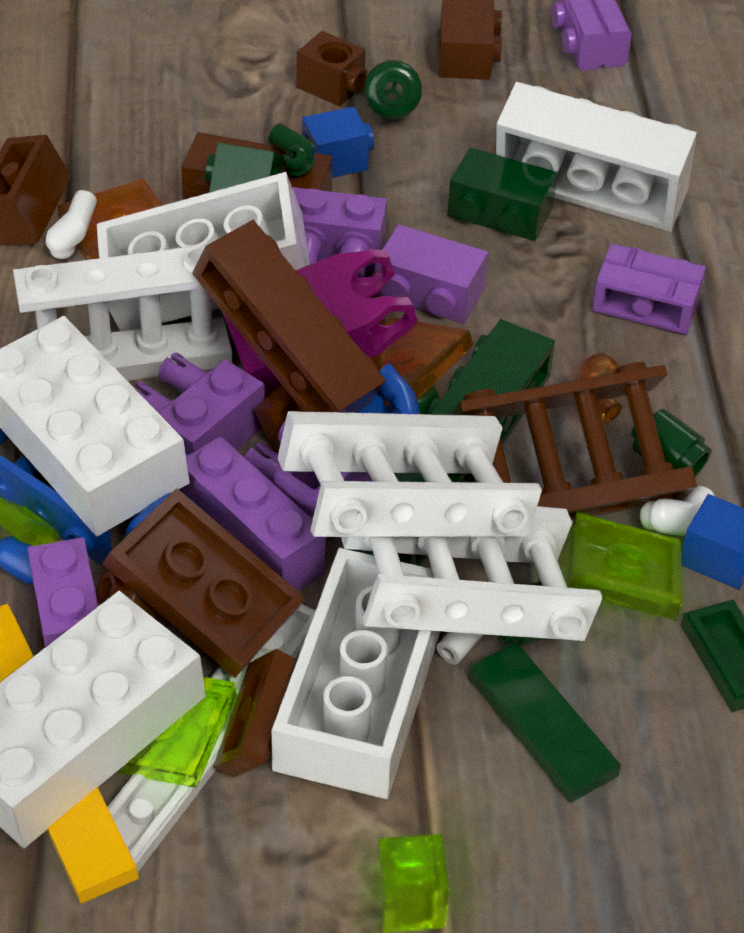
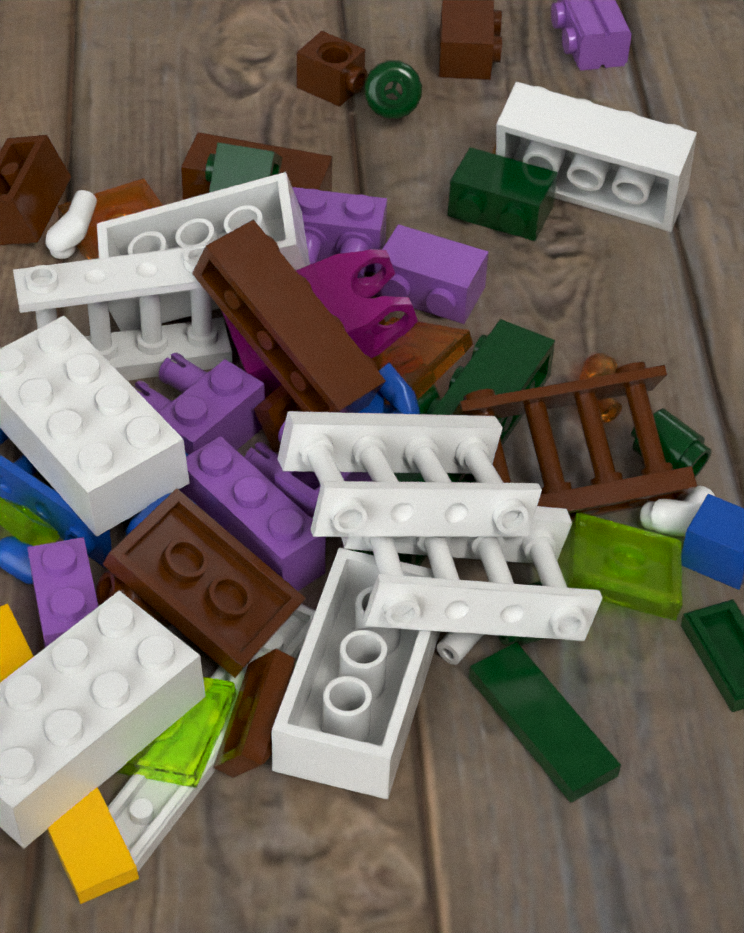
dark green arm [268,123,315,177] -> none
blue brick [302,107,374,178] -> none
clear neon green brick [376,834,450,933] -> none
medium lavender brick [592,243,706,335] -> none

